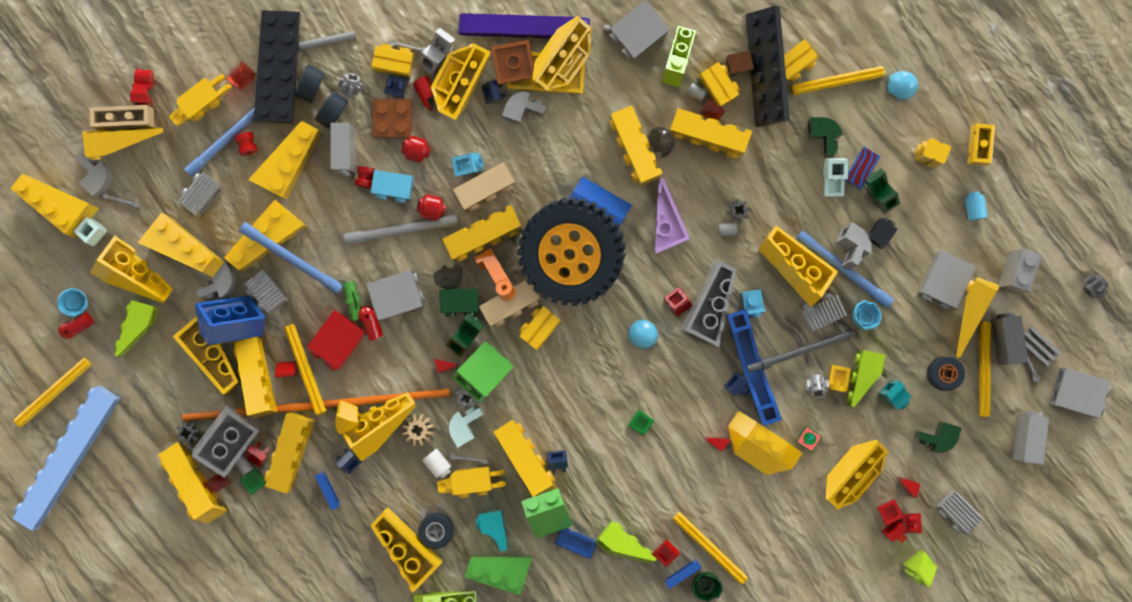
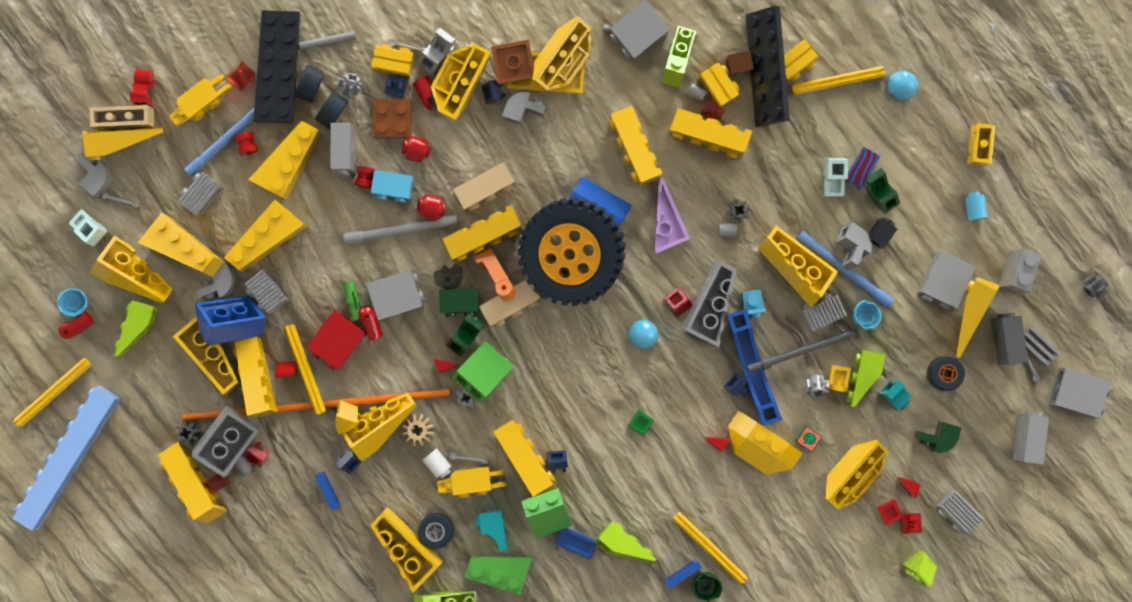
yellow wedge [10,174,99,238] -> none
medium blue piece [238,222,343,294] -> none
green tile [240,468,266,495] -> none
yellow wedge [264,412,315,494] -> none
light aqua brick [449,406,484,448] -> none
medium azure bracket [451,153,484,177] -> none
dark purple beam [458,13,590,39] -> none
yellow brick [519,306,561,351] -> none
clear smoke hair [648,126,676,157] -> none
red tile [652,539,680,567] -> none
dark green brick [808,117,842,158] -> none
red tile [881,521,907,543] -> none
yellow brick [914,138,951,169] -> none
yellow axle [979,322,991,417] -> none

